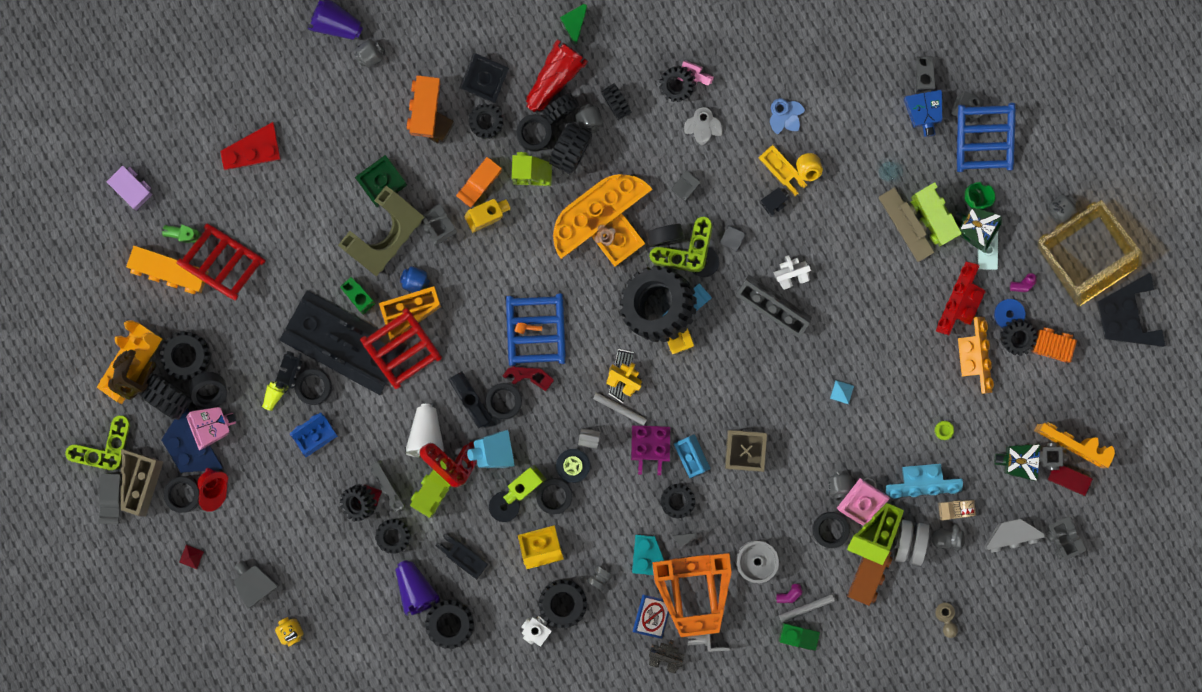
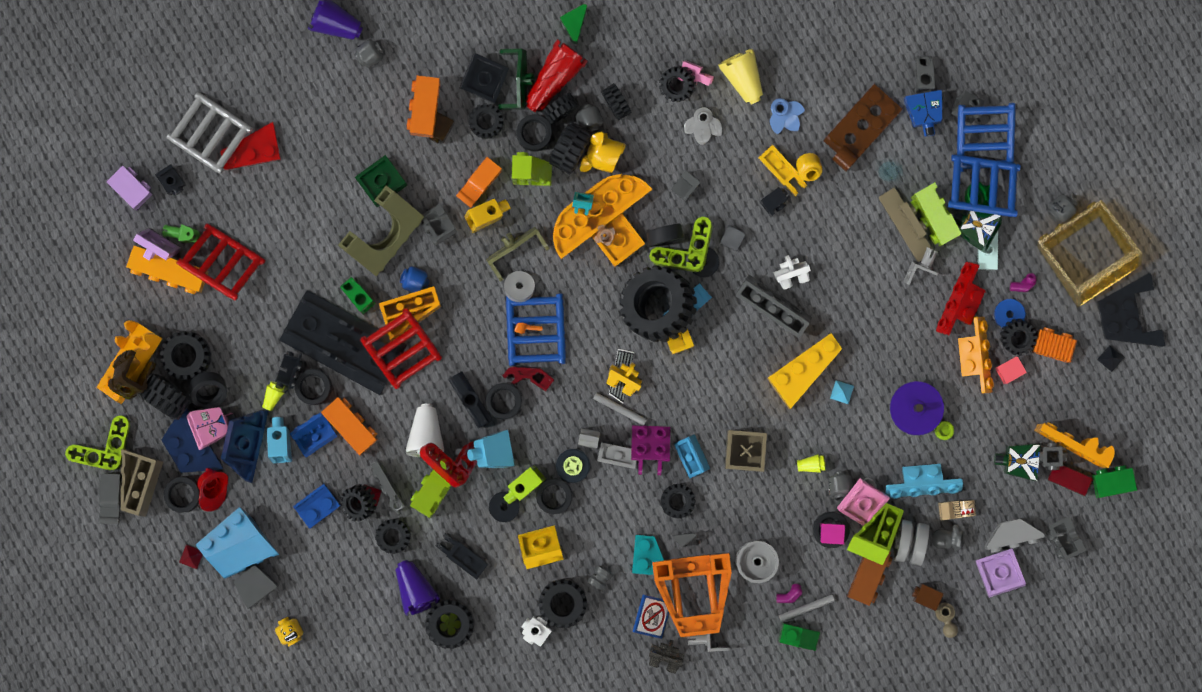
none -> lavender hinge [133,228,181,260]
none -> black brick [155,164,186,196]
none -> light grey bar [166,92,253,175]
none -> dark azure wedge [196,507,279,578]
none -> dark blue wing [221,410,269,483]
none -> medium azure torso [267,417,292,464]
none -> blue plate [293,484,341,529]
none -> orange brick [321,397,378,455]
none -> lime plant [439,613,461,635]
none -> olive piece [486,227,550,282]
none -> dark green piece [498,49,535,110]
none -> light grey piece [504,271,535,302]
none -> teal tile [572,192,594,215]
none -> yellow piece [580,131,626,173]
none -> light grey plate [597,443,637,469]
none -> light yellow cone [718,49,763,104]
none -> yellow wedge [767,333,842,409]
none -> neon yellow cone [797,454,826,473]
none -> dark pink panel [820,523,845,544]
none -> reddish brown hinge [823,84,902,172]
none -> dark purple piece [890,381,944,435]
none -> light grey bracket [904,247,938,285]
none -> reddish brown brick [912,583,943,611]
none -> blue bar [948,154,1021,217]
none -> lavender hinge [976,549,1026,598]
none -> coral panel [995,357,1027,384]
none -> green brick [1091,465,1137,498]
none -> black slope [1097,345,1124,372]

